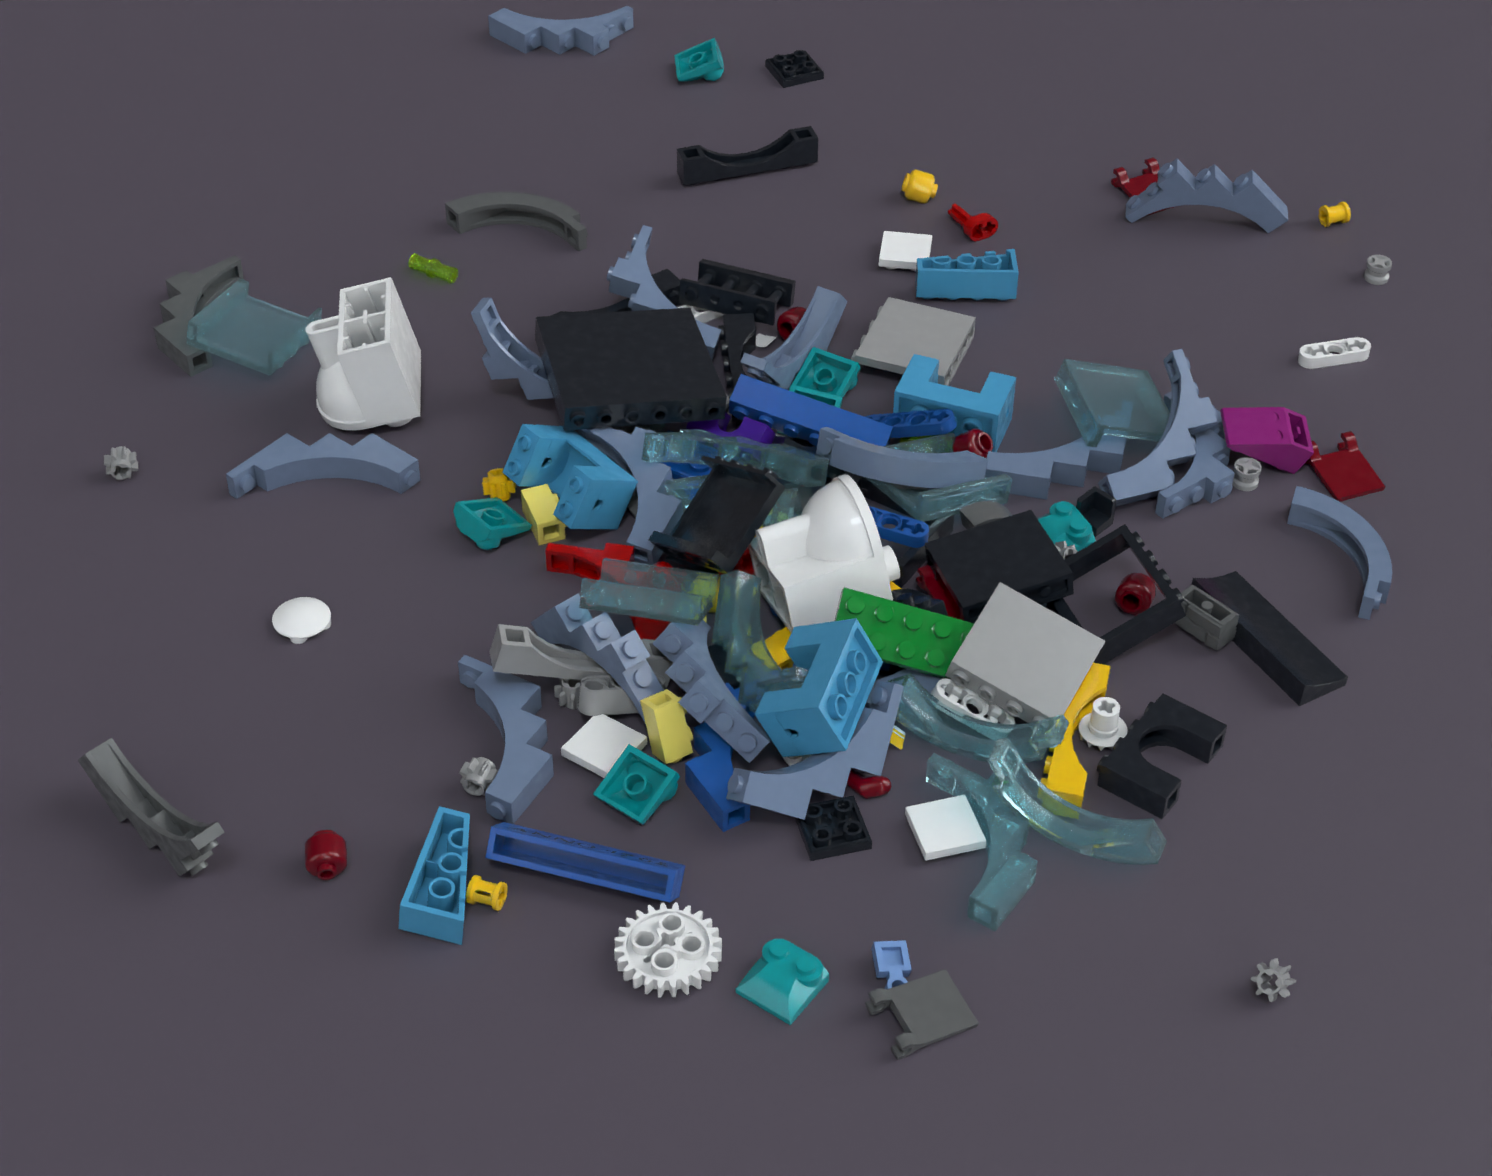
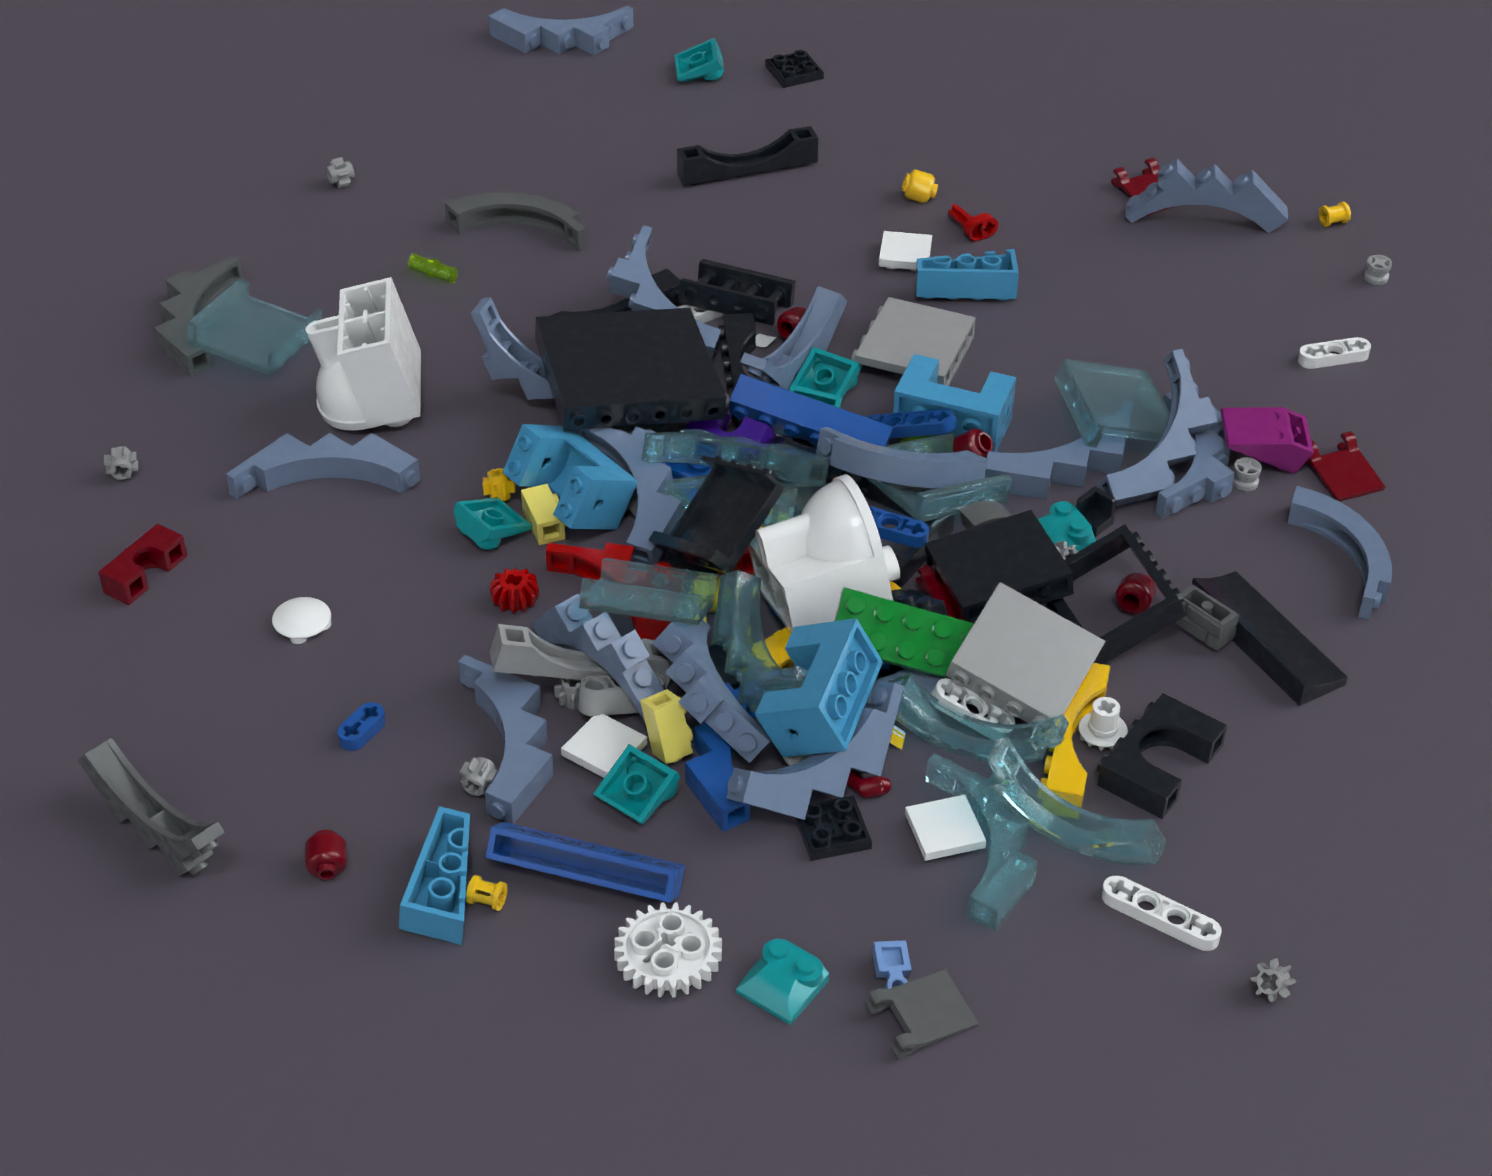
none -> dark red arch [98,523,187,606]
none -> light grey gear [326,157,355,188]
none -> blue beam [337,702,386,751]
none -> red gear [490,567,539,614]
none -> white beam [1102,876,1222,951]

